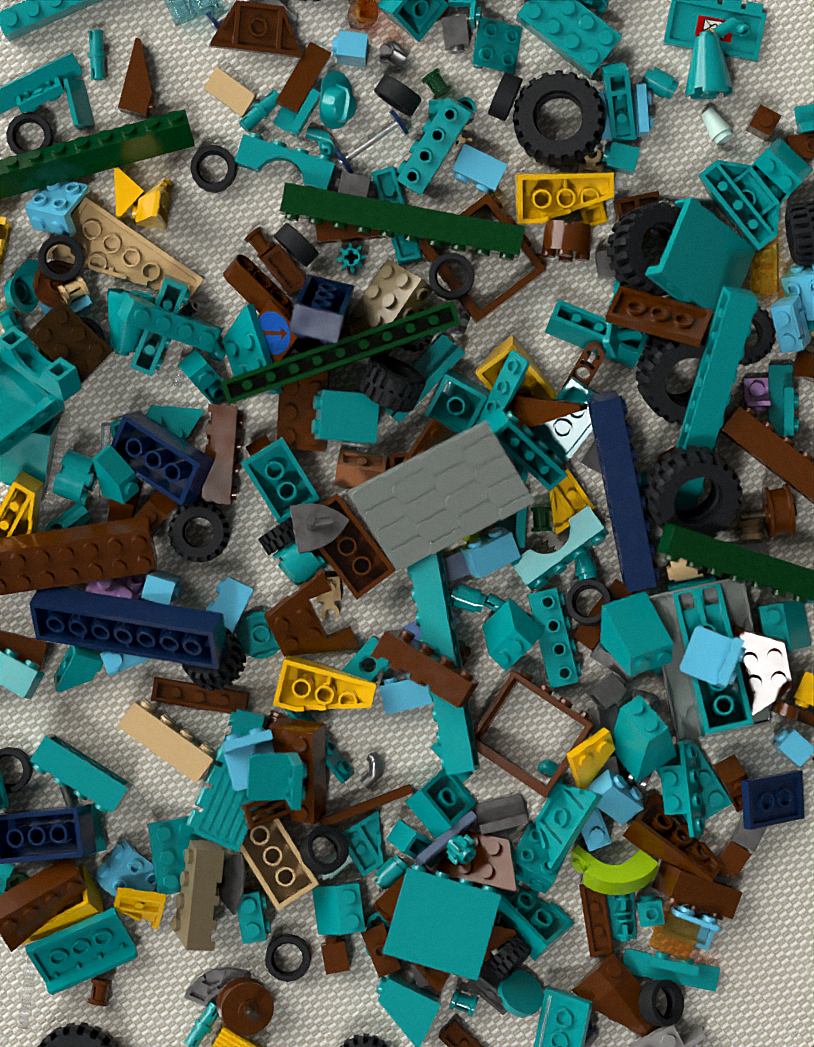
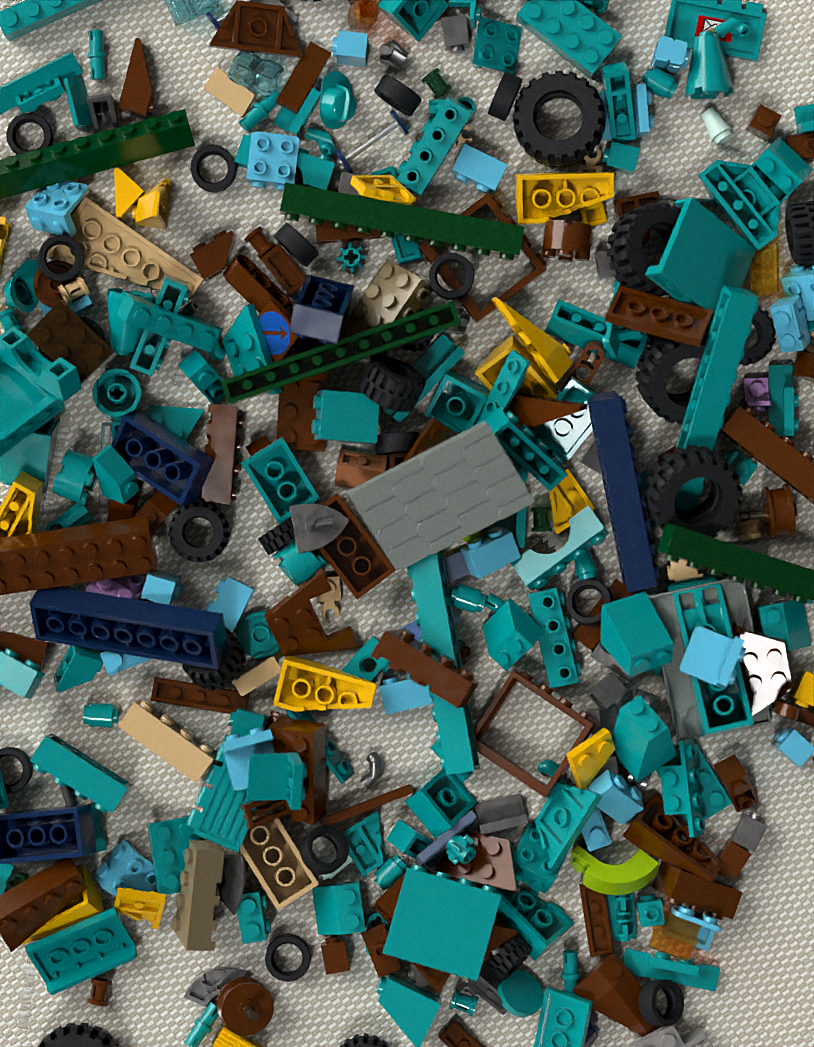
dark blue plate [741,770,805,830] -> none
none -> teal brick [83,703,119,728]
none -> flat silver slope [87,93,119,133]
none -> teal brick [92,369,144,421]
none -> reddish brown slope [189,230,235,282]
none -> clear light blue brick [227,51,284,95]
none -> tan slope [233,656,281,696]
none -> medium azure bracket [246,131,300,191]
none -> yellow wing [350,175,416,206]
none -> black tyre [375,432,420,455]
none -> yellow wedge [491,297,573,383]
none -> teal pin [561,950,581,995]
none -> medium azure brick [650,36,691,75]
none -> teal bracket [723,449,758,486]

